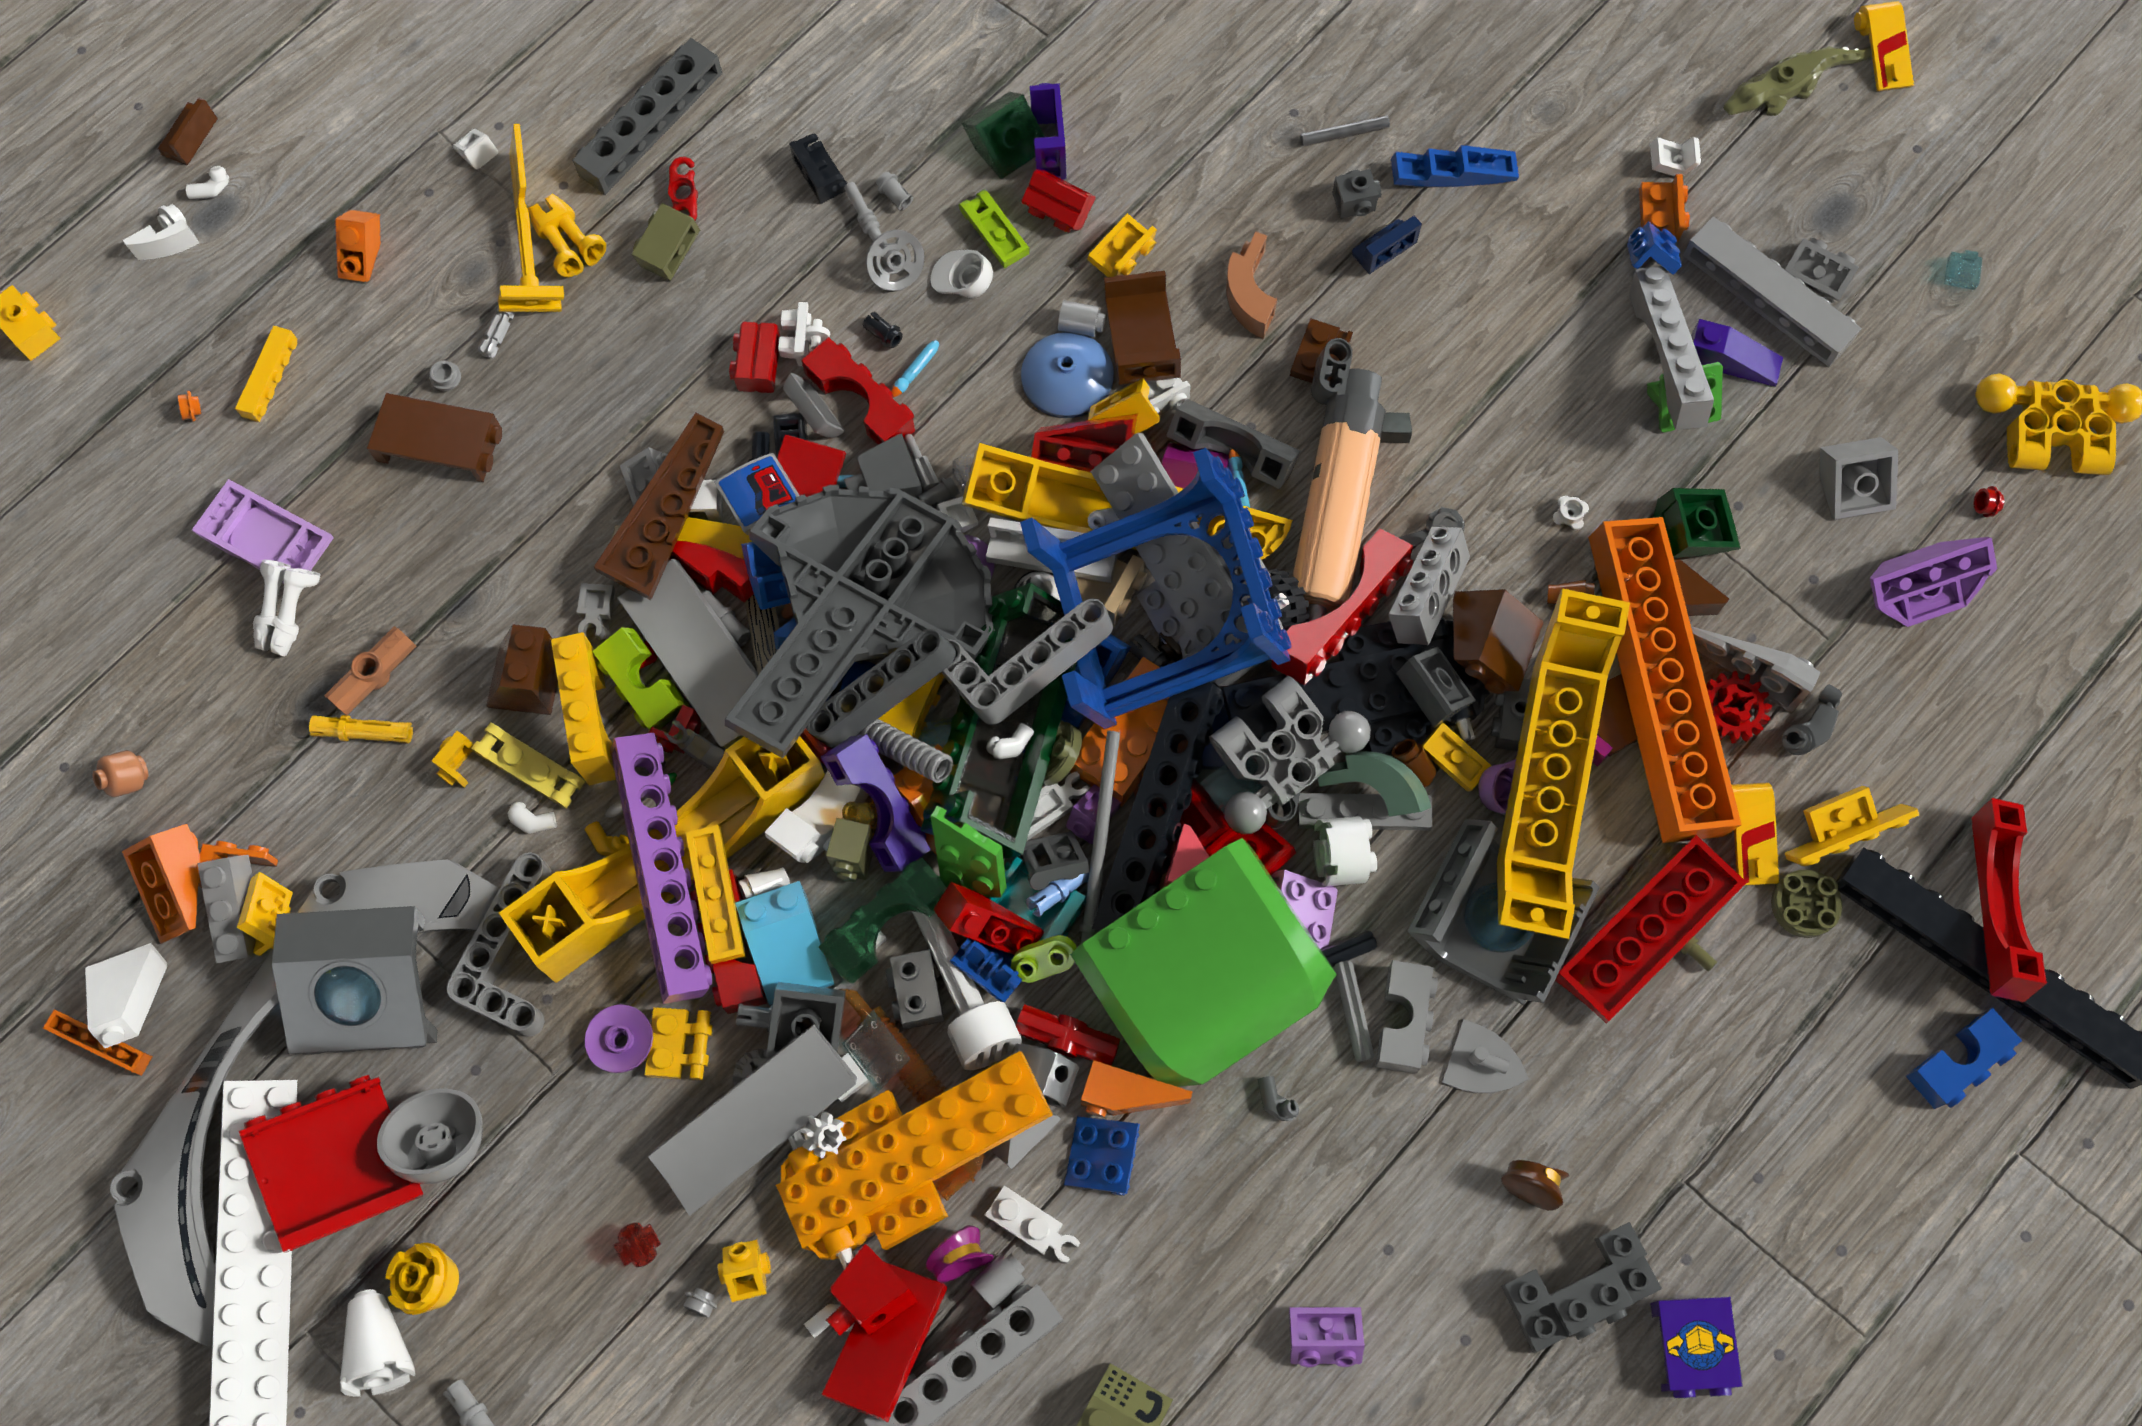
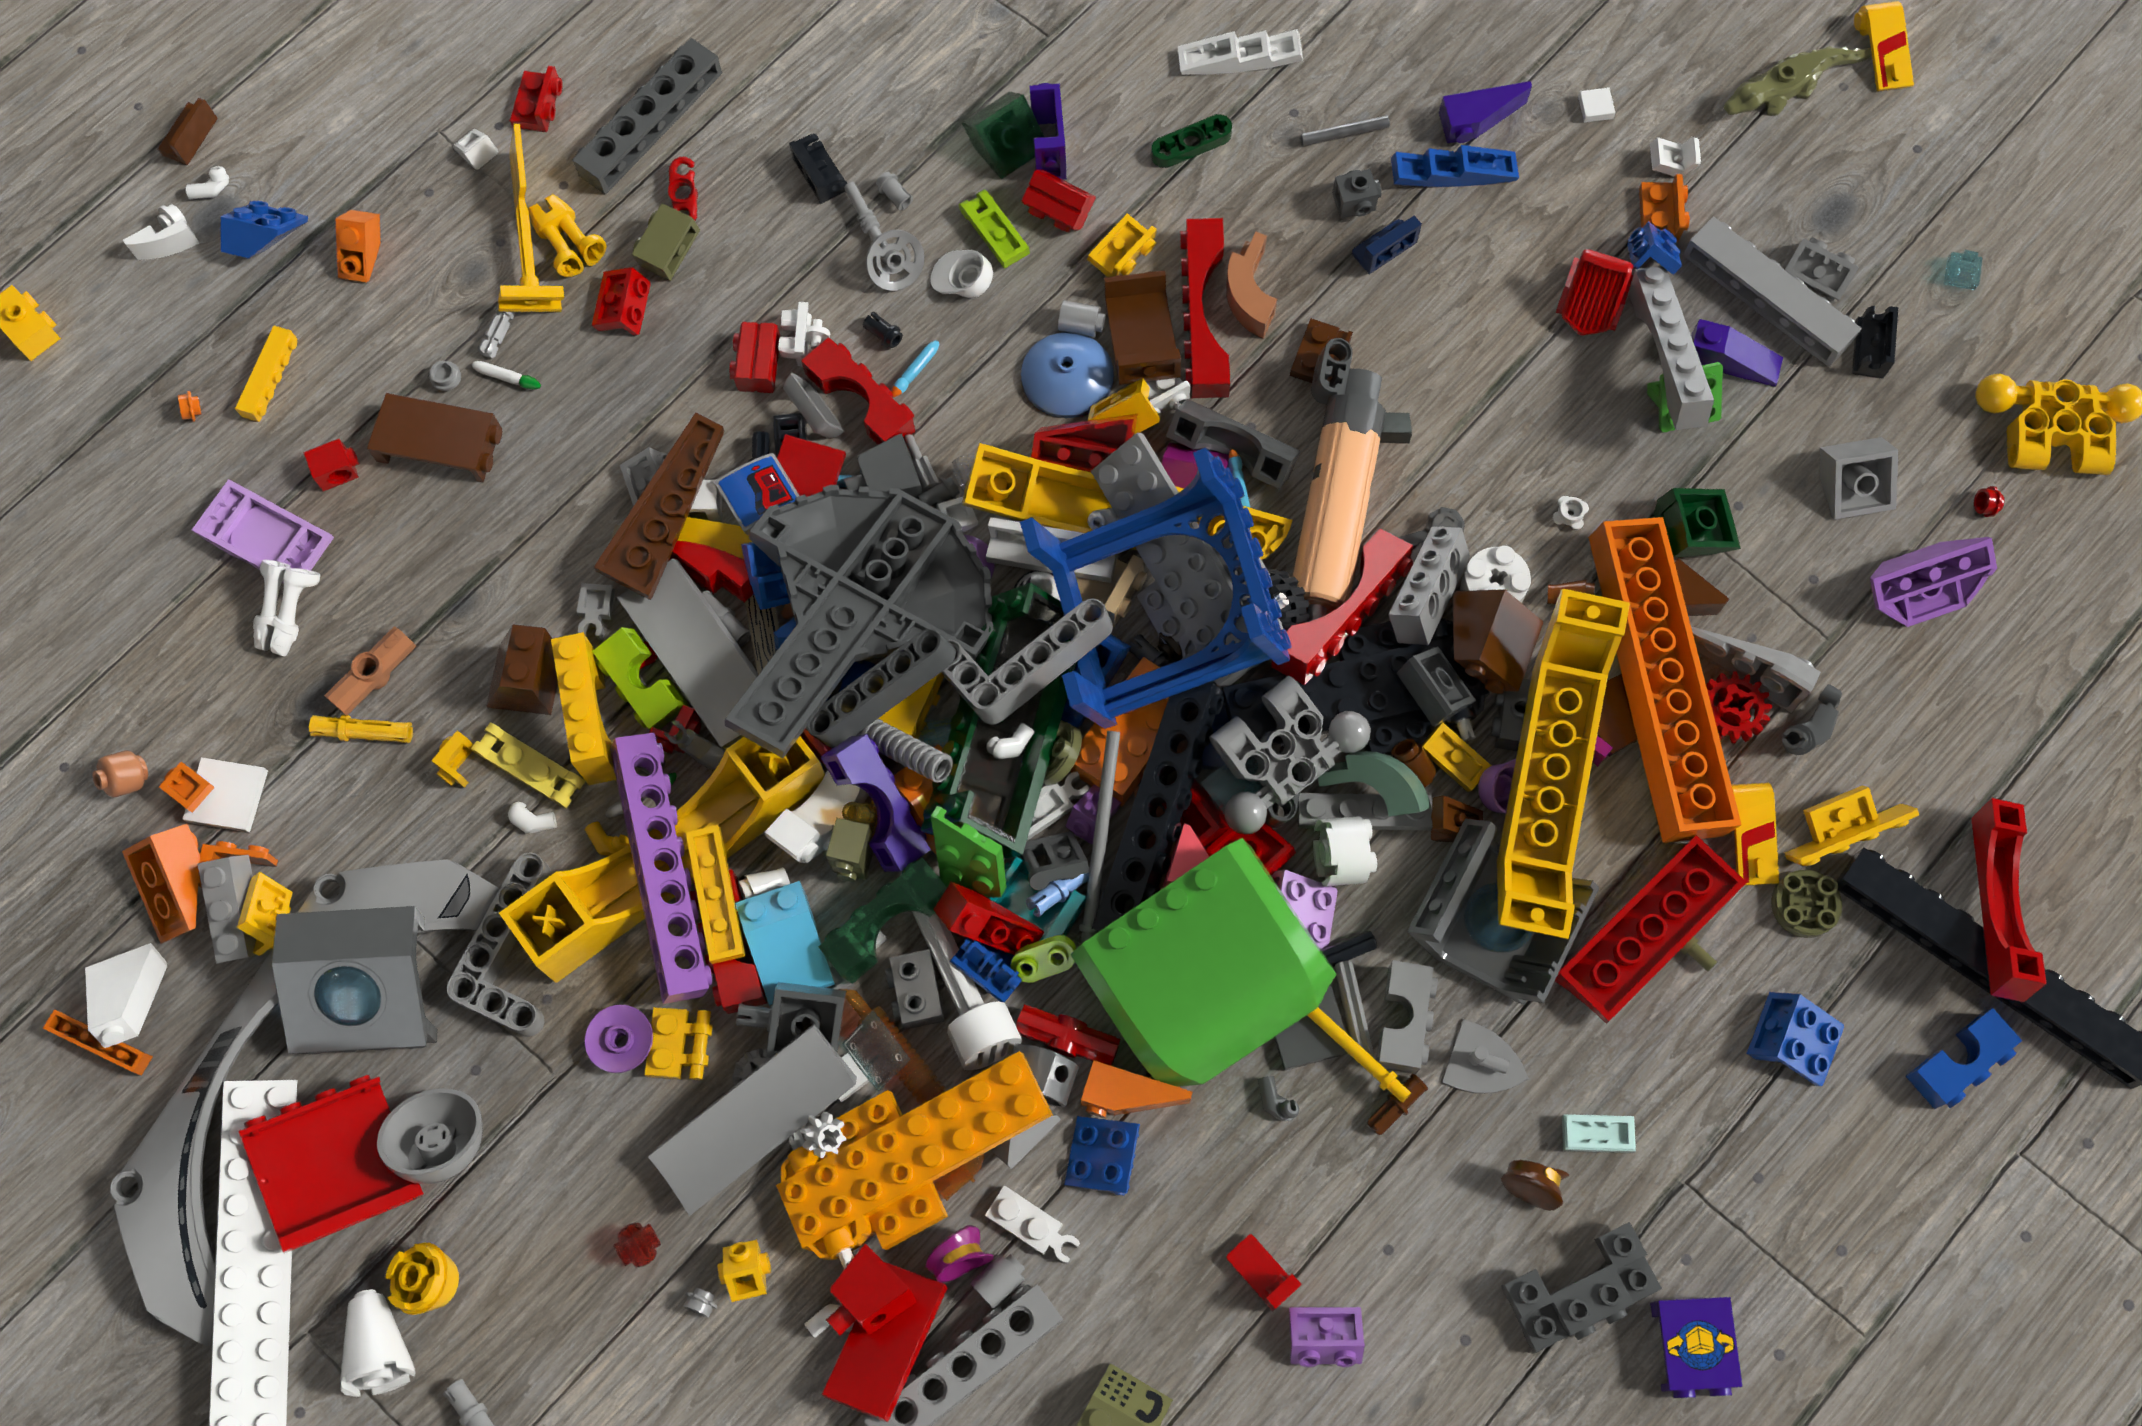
none -> orange bracket [159,761,215,813]
none -> white tile [182,757,268,833]
none -> blue slope [221,201,308,258]
none -> red brick [303,438,359,492]
none -> white piece [472,361,541,390]
none -> red bracket [510,65,563,132]
none -> red bracket [591,267,651,336]
none -> dark green beam [1151,114,1232,168]
none -> white slope [1178,29,1303,75]
none -> red arch [1180,218,1230,398]
none -> red bracket [1226,1234,1302,1311]
none -> dark grey tile [1275,986,1348,1071]
none -> yellow bar [1307,1007,1411,1103]
none -> reddish brown axle [1367,1074,1428,1135]
none -> reddish brown slope [1431,795,1483,842]
none -> dark purple slope [1439,81,1532,143]
none -> white brick [1460,545,1531,603]
none -> red piece [1556,249,1633,335]
none -> light aqua plate [1562,1114,1636,1153]
none -> white tile [1578,88,1615,123]
none -> blue bracket [1746,992,1844,1086]
none -> black hinge [1852,306,1899,379]

